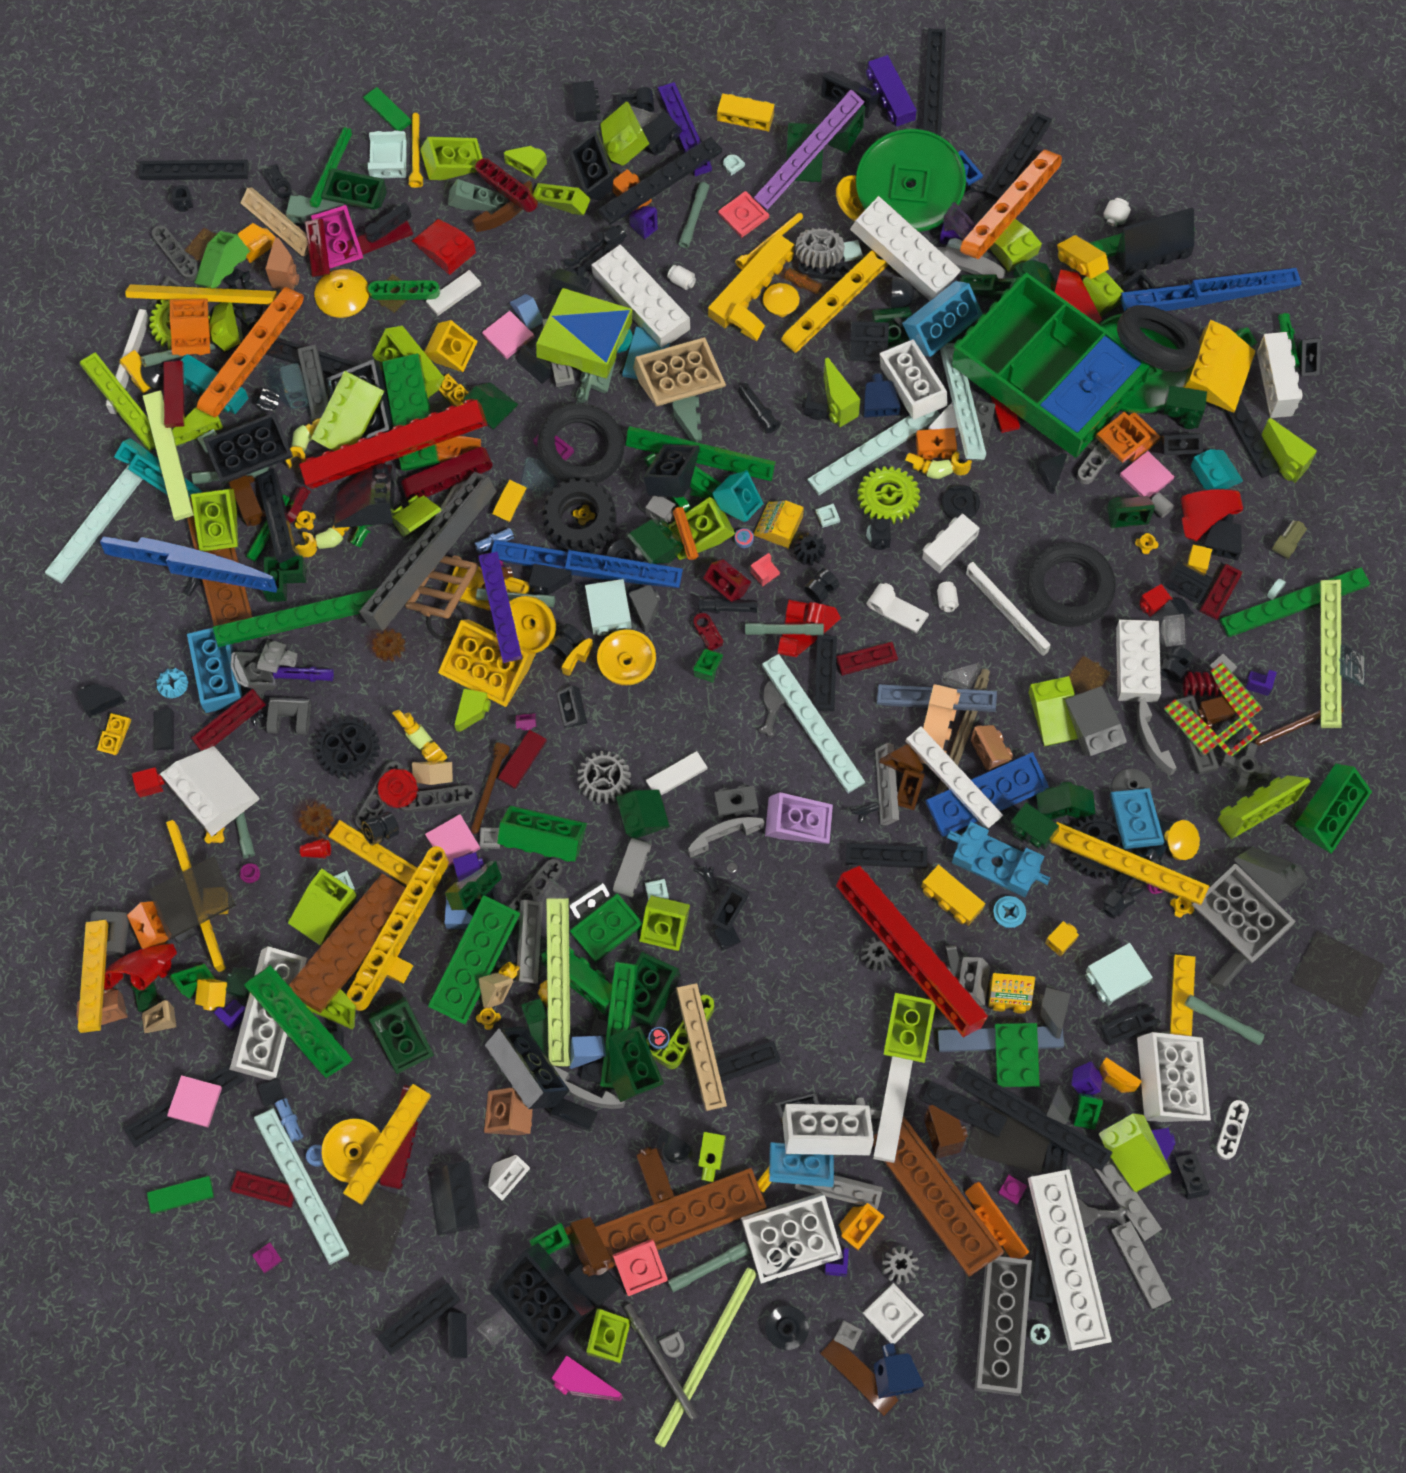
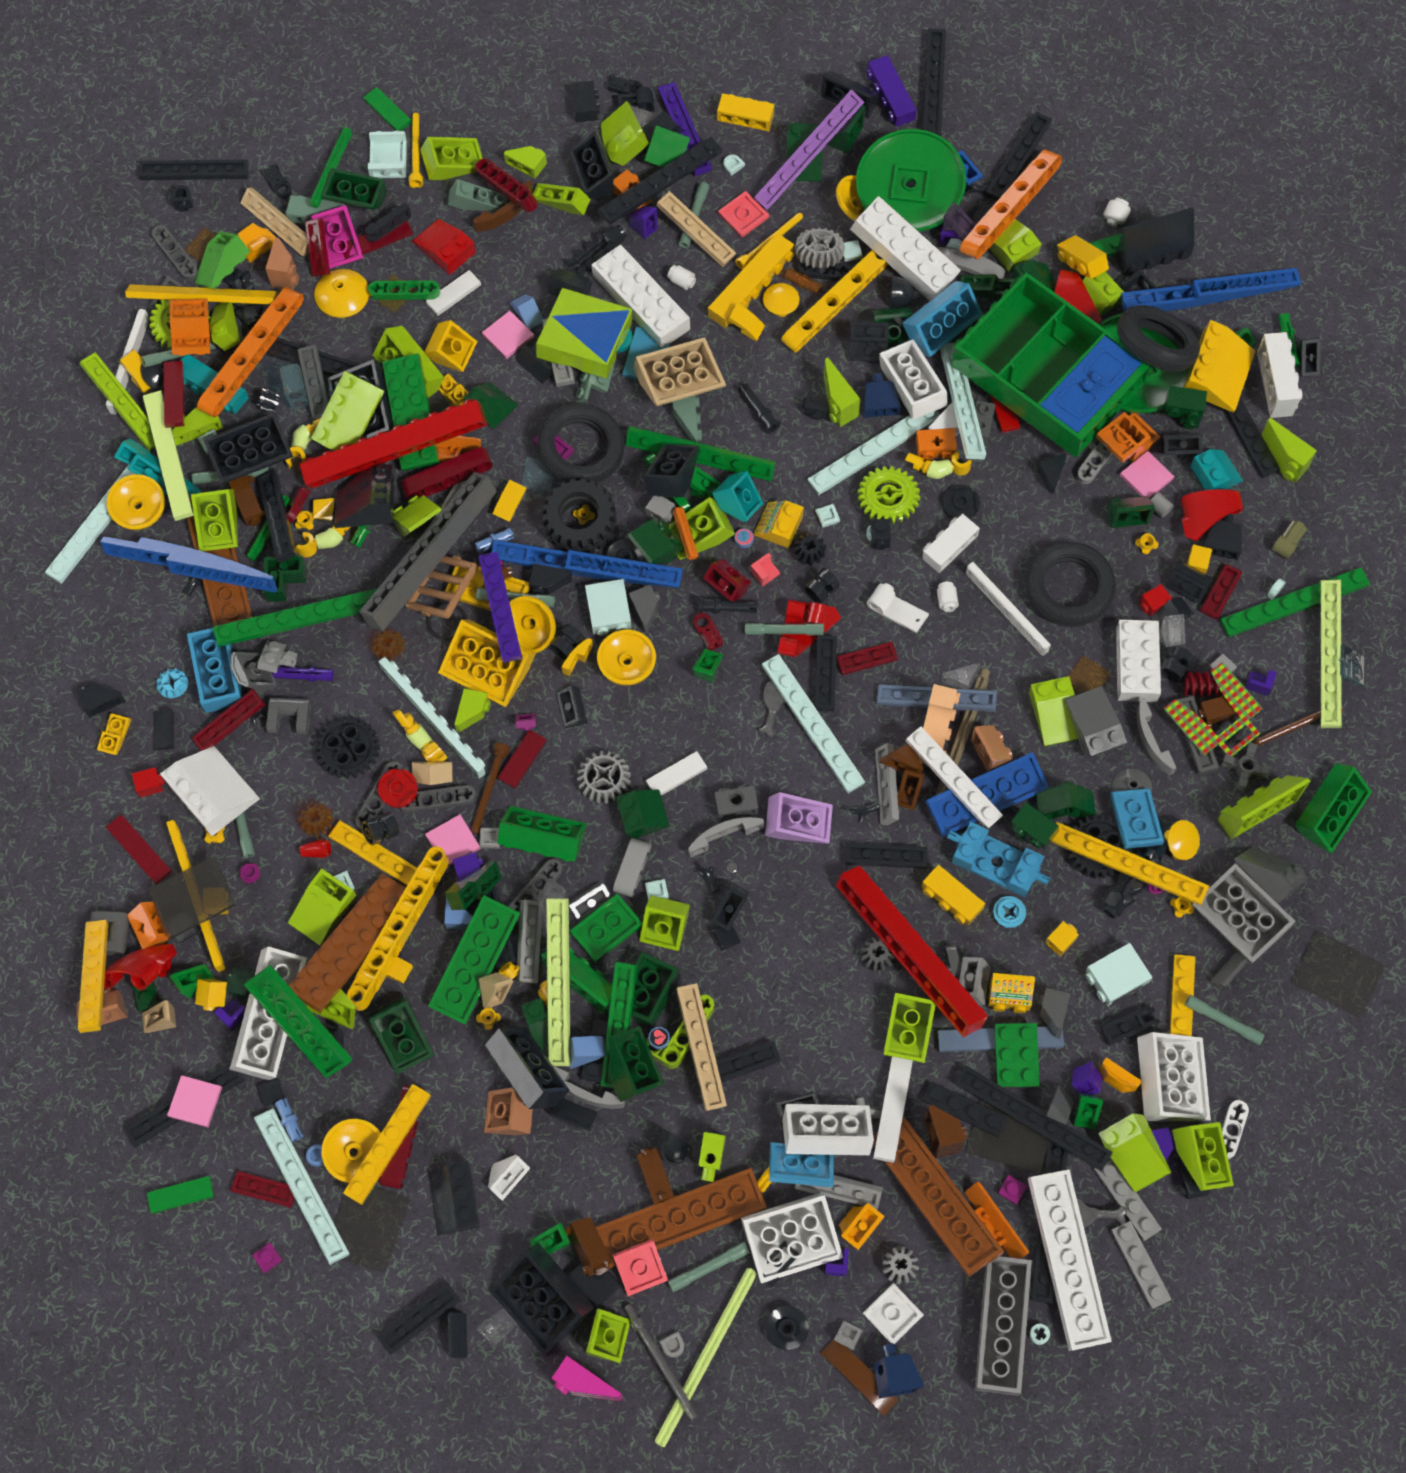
none -> dark red tile [106,814,172,885]
none -> yellow dish [107,474,165,530]
none -> yellow slope [313,498,335,521]
none -> light aqua plate [379,657,486,779]
none -> black piece [607,74,643,94]
none -> green tile [644,125,690,167]
none -> tan plate [656,191,736,267]
none -> lime slope [1172,1122,1234,1191]

